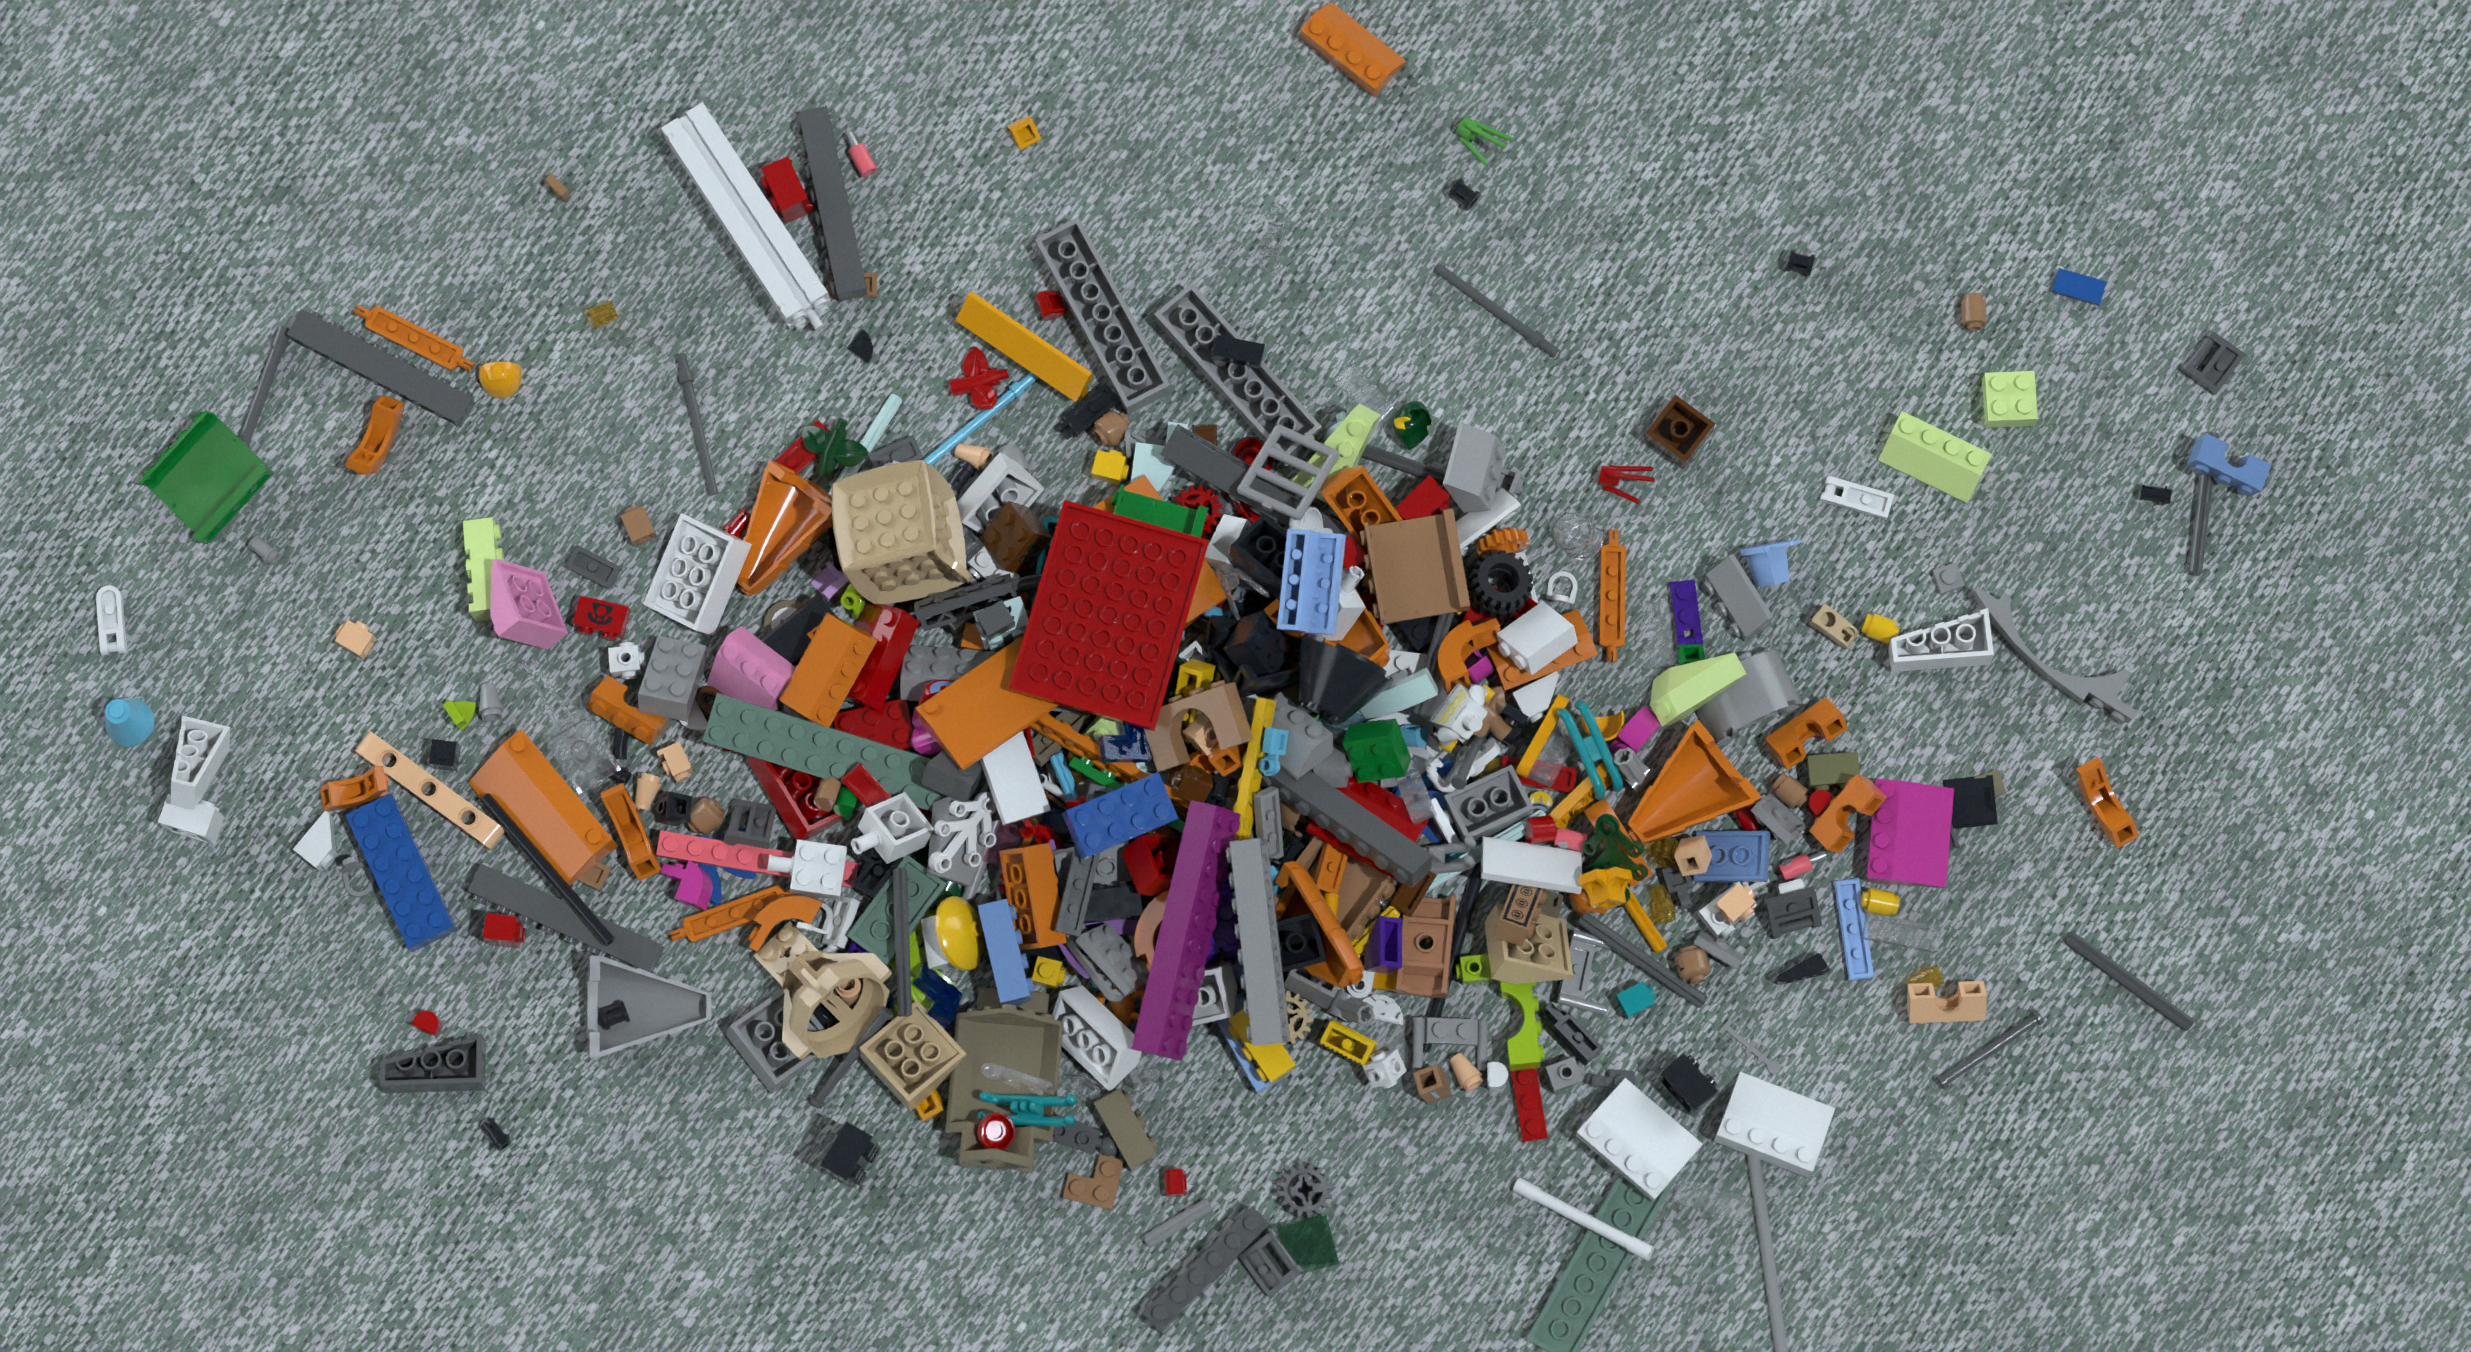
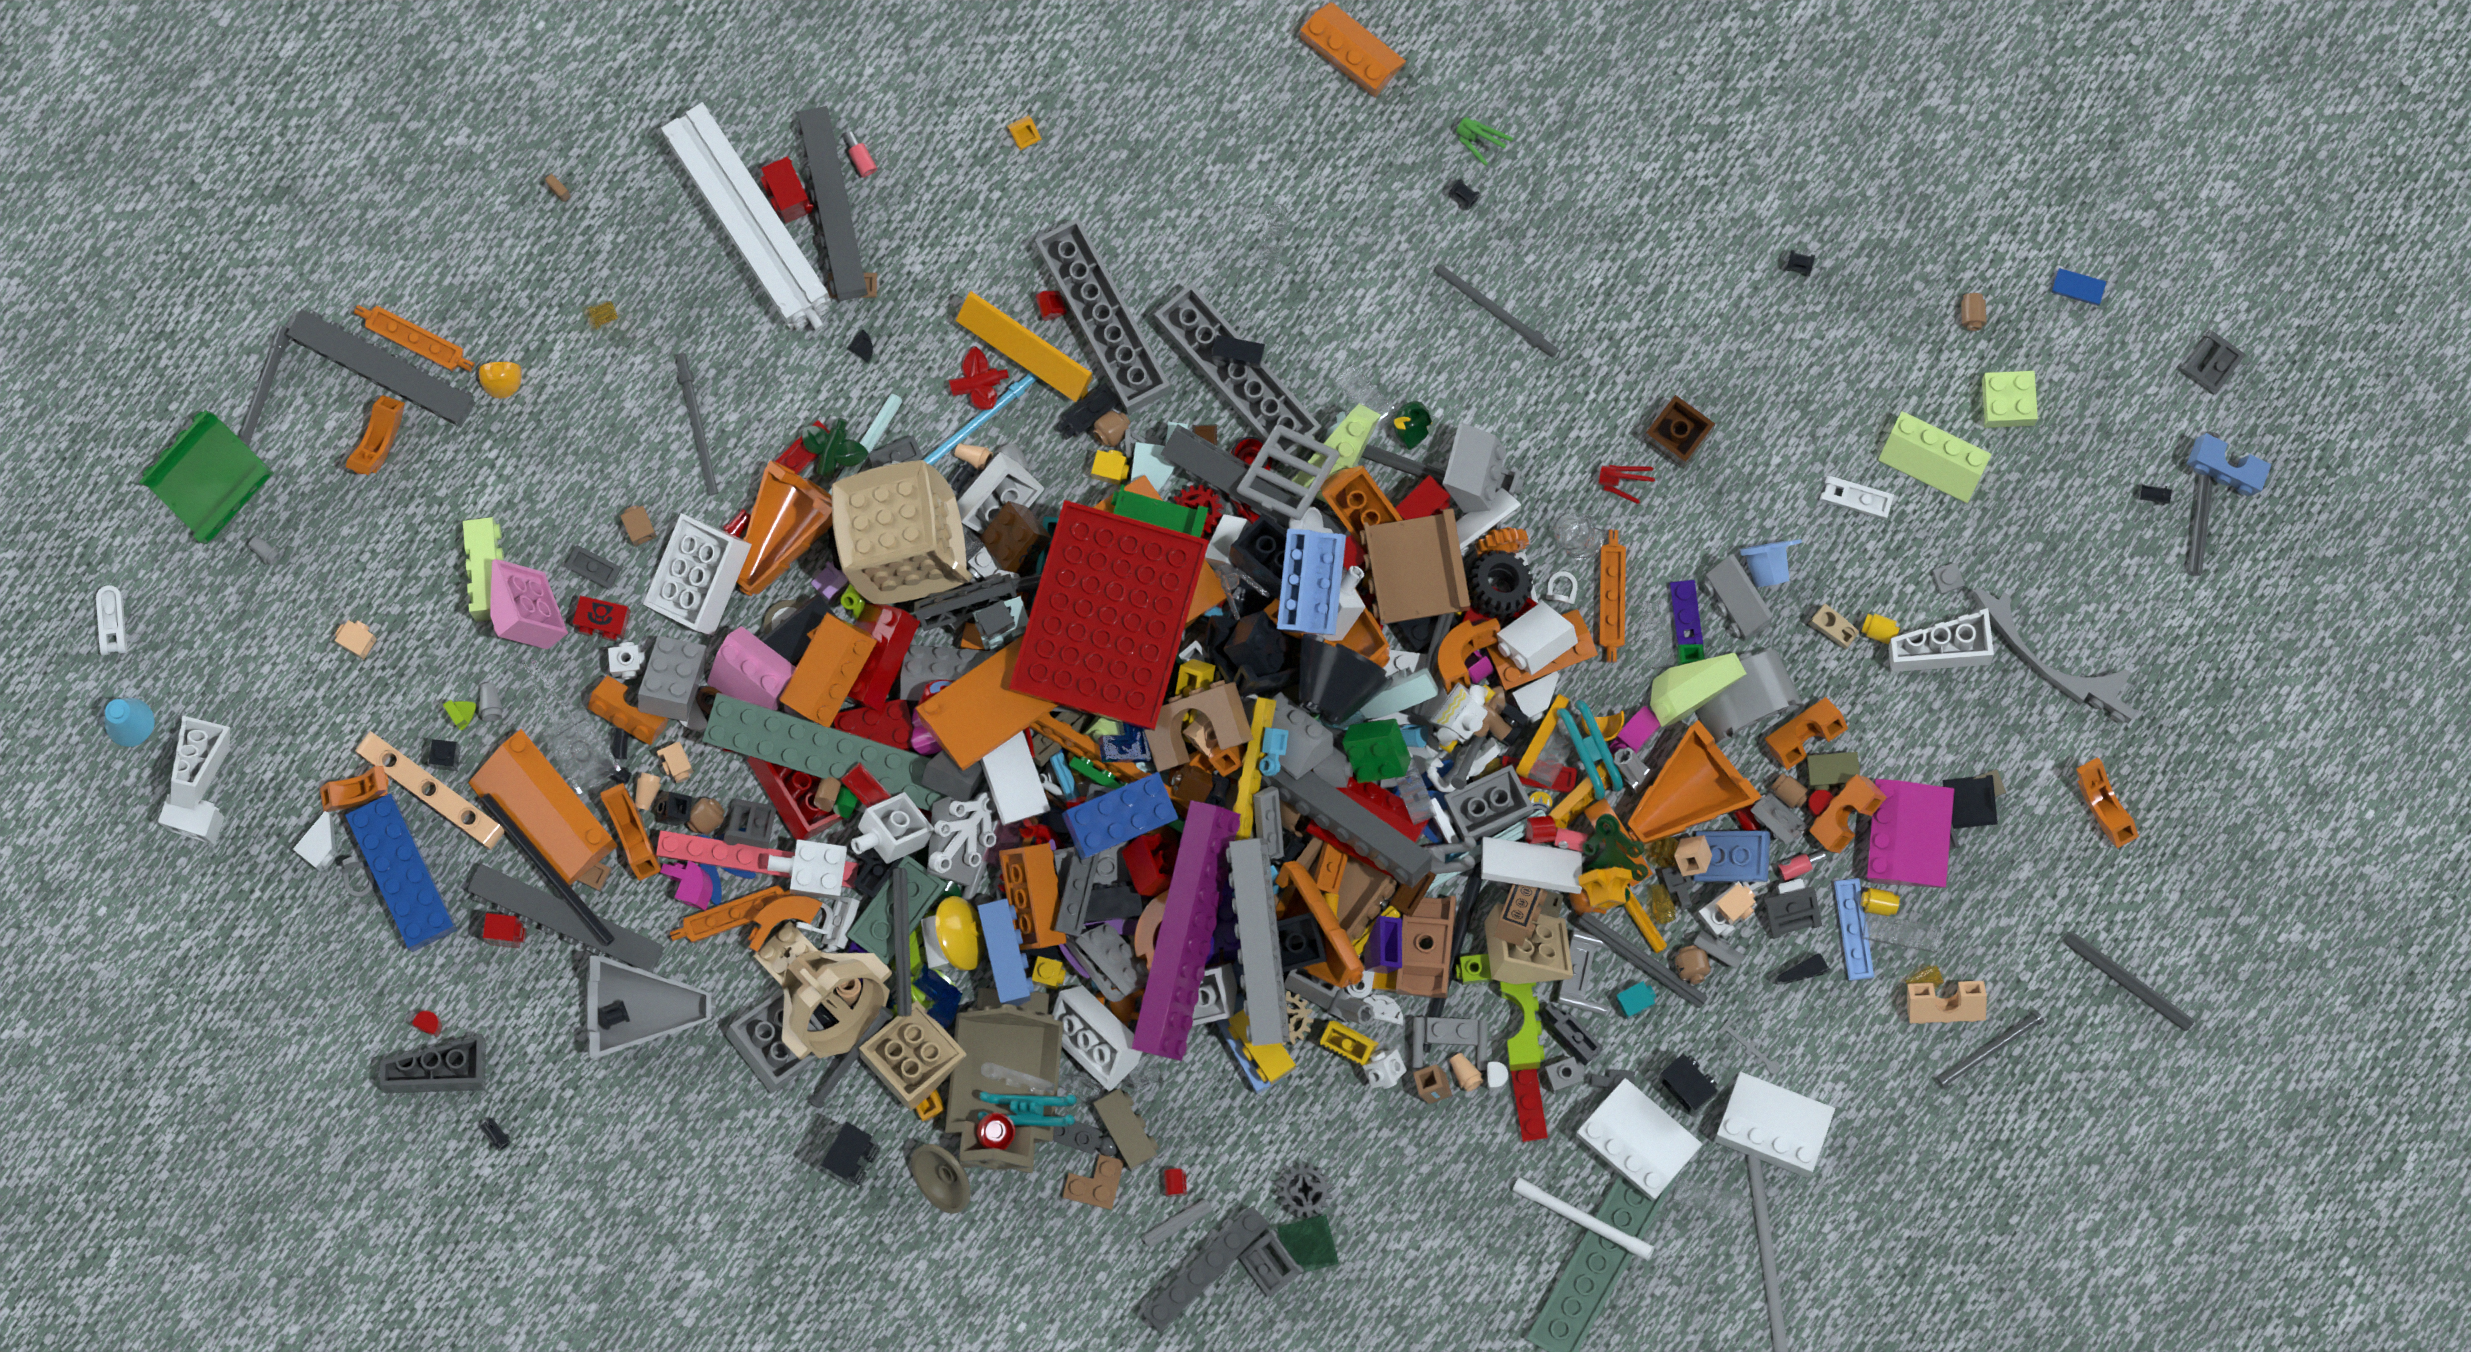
none -> dark tan dish [911,1144,971,1214]

